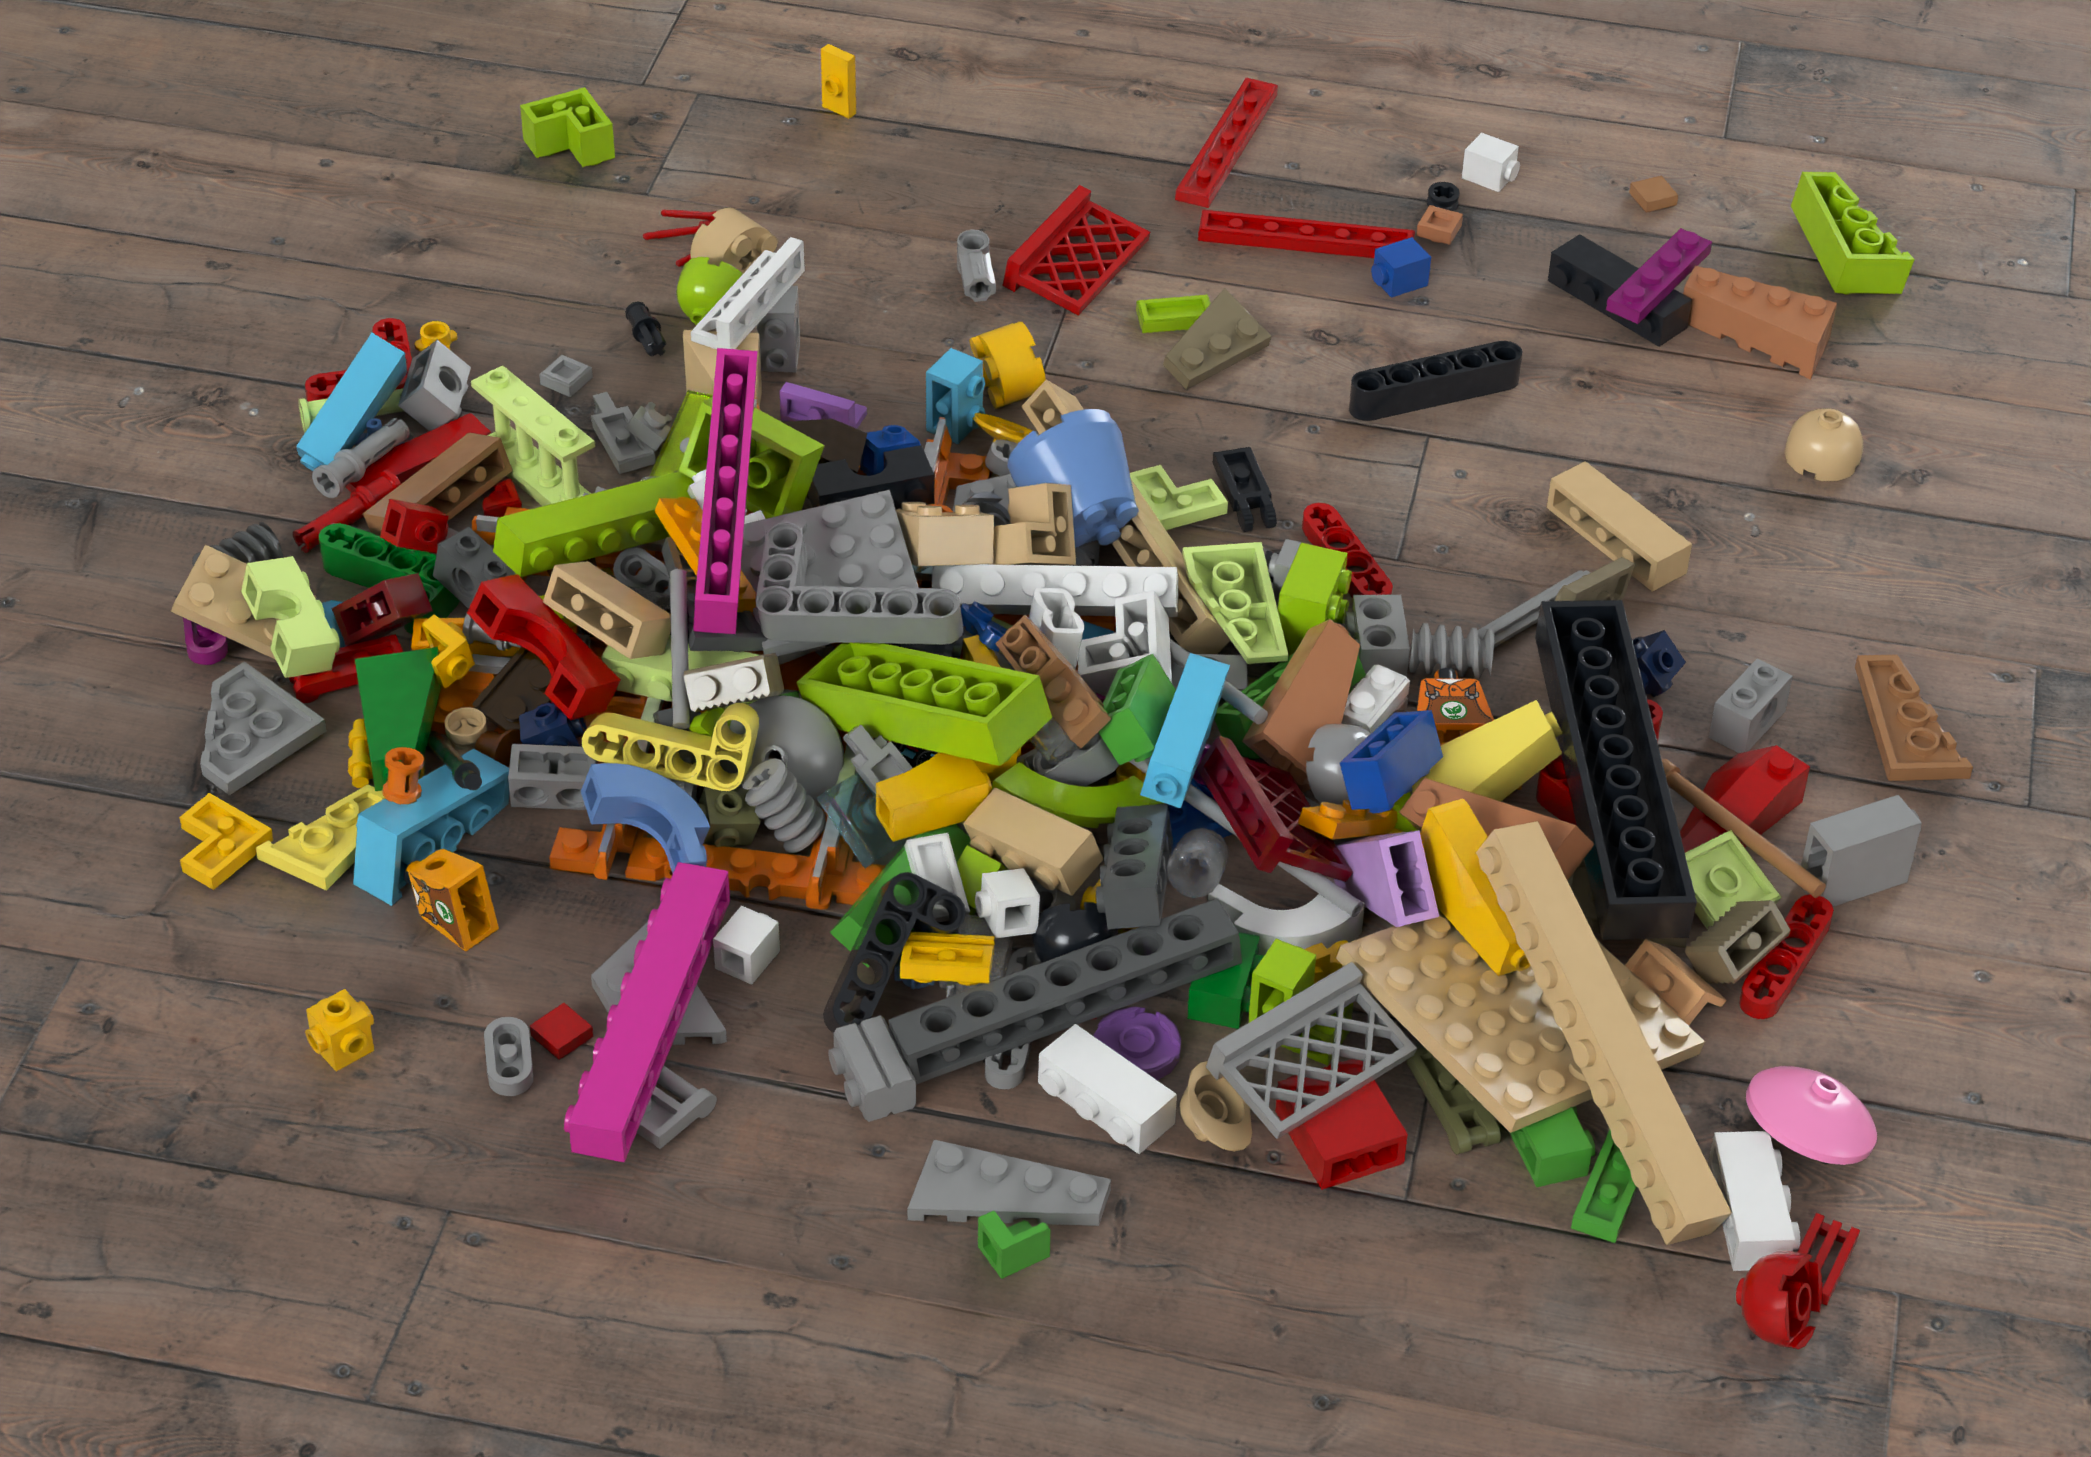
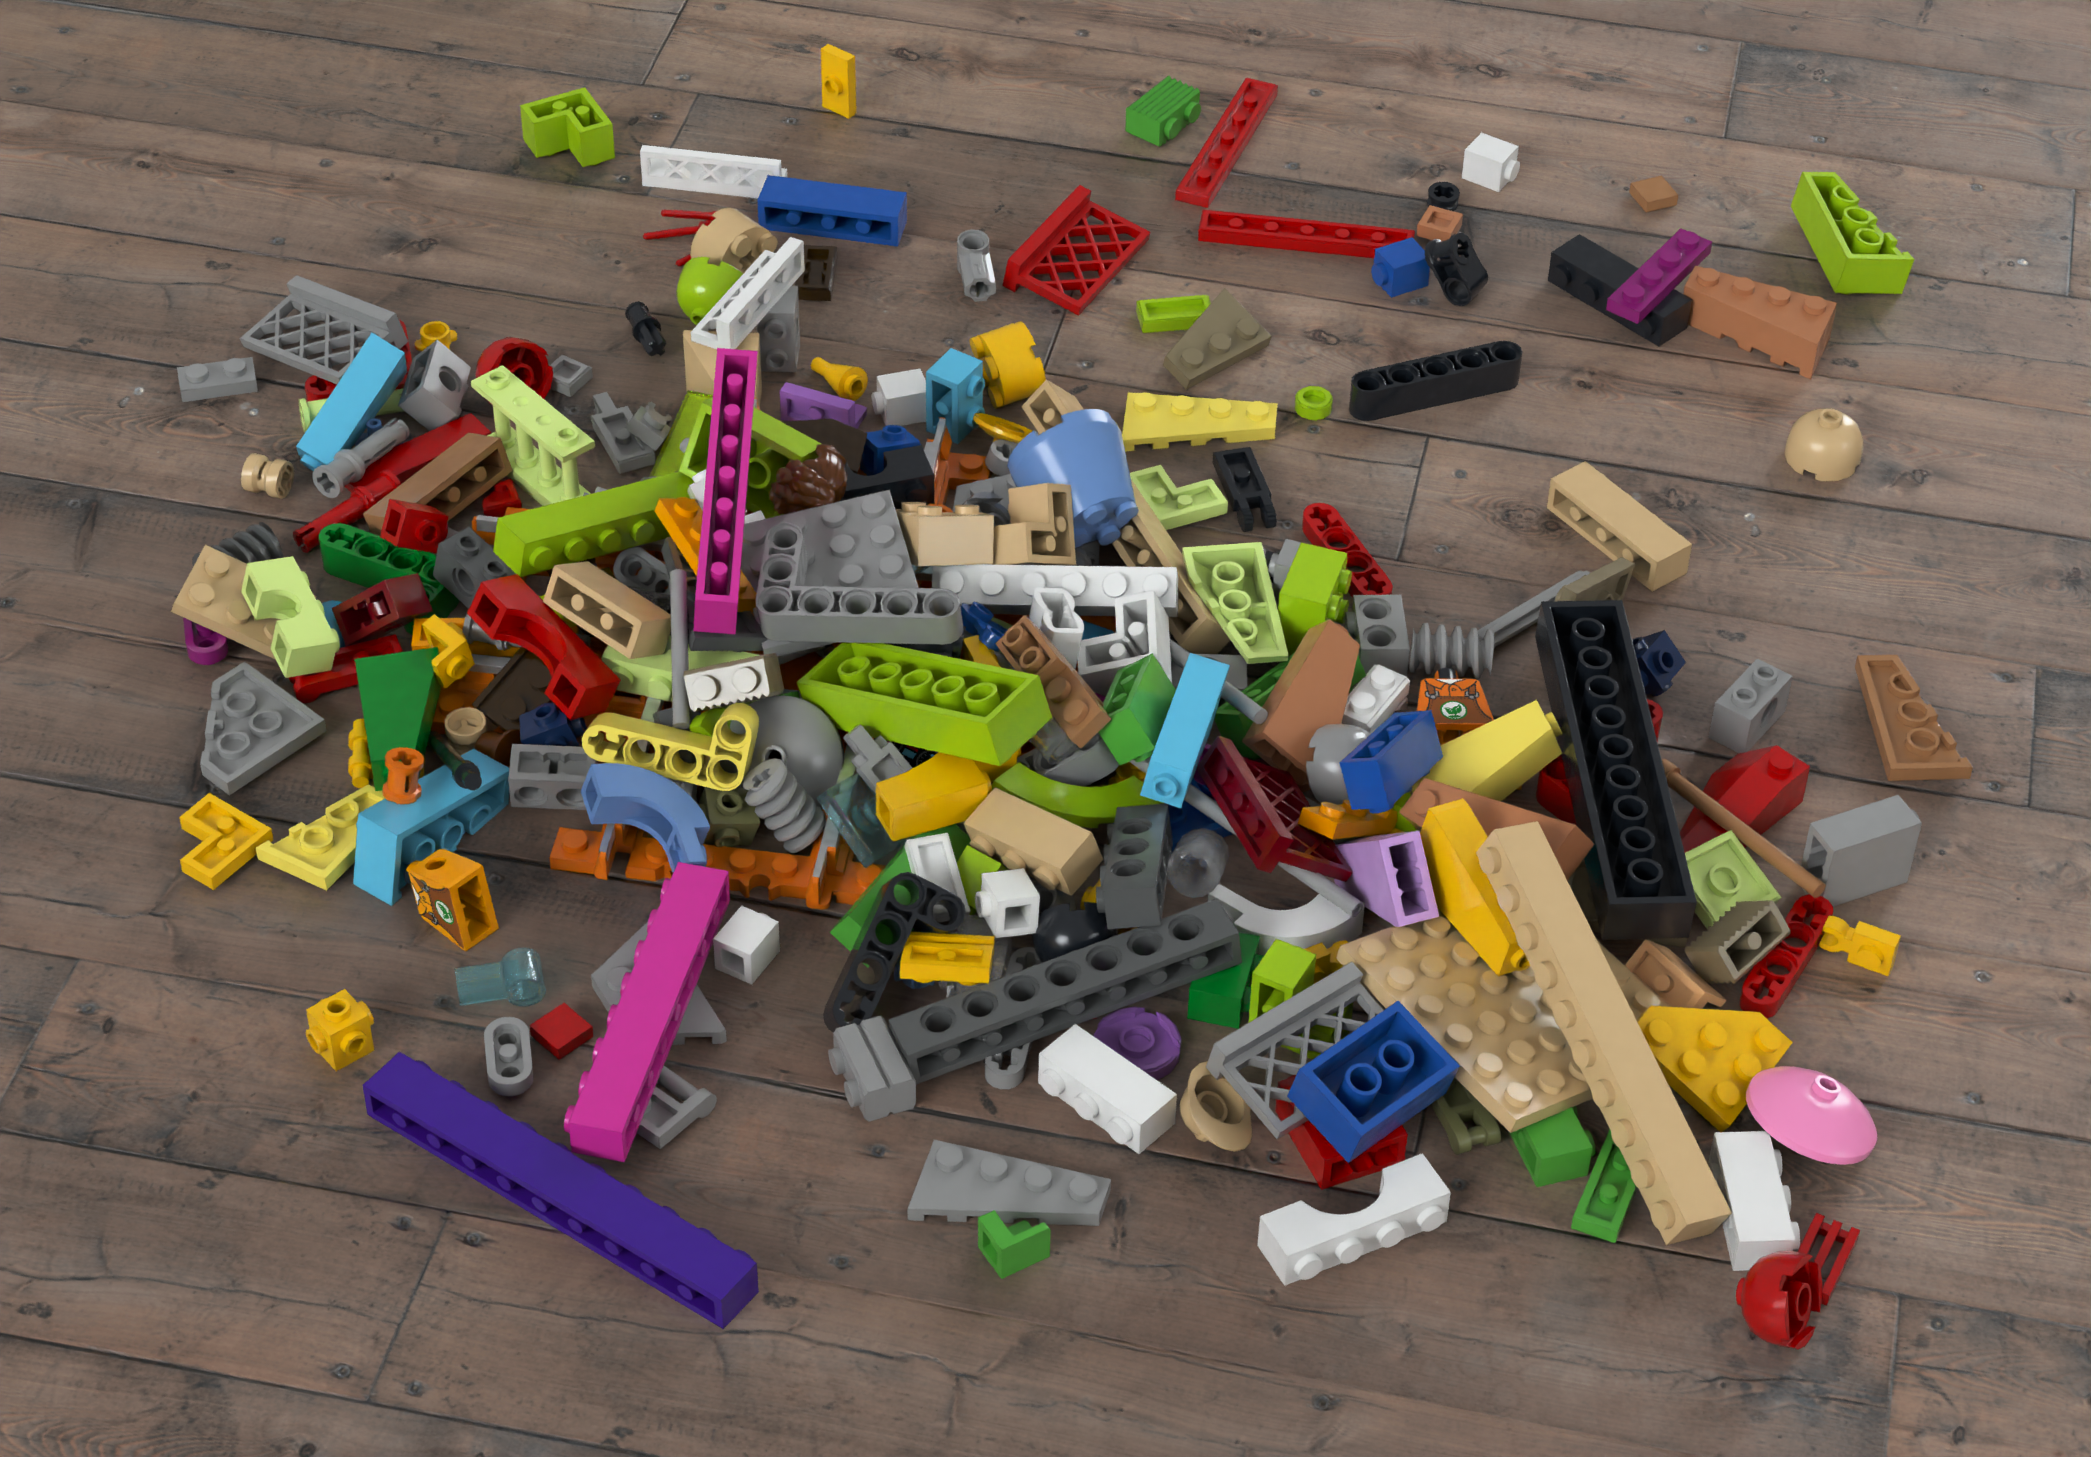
none -> light grey plate [177,357,258,402]
none -> light grey fence [240,275,408,384]
none -> tan wheel [241,453,294,499]
none -> dark purple brick [362,1051,759,1329]
none -> clear light blue piece [455,948,546,1007]
none -> red cylinder [475,337,553,405]
none -> white fence [640,145,787,198]
none -> blue brick [758,175,907,247]
none -> reddish brown hair [769,444,847,514]
none -> dark brown plate [795,245,838,301]
none -> yellow cone [811,357,868,401]
none -> white brick [871,369,926,426]
none -> light yellow wing [1122,392,1278,452]
none -> bright green brick [1125,76,1201,147]
none -> white arch [1257,1153,1451,1286]
none -> blue brick [1287,1001,1460,1163]
none -> lime tile [1295,386,1333,420]
none -> black piece [1425,233,1488,306]
none -> yellow plate [1637,1006,1793,1132]
none -> yellow plate [1819,916,1901,976]

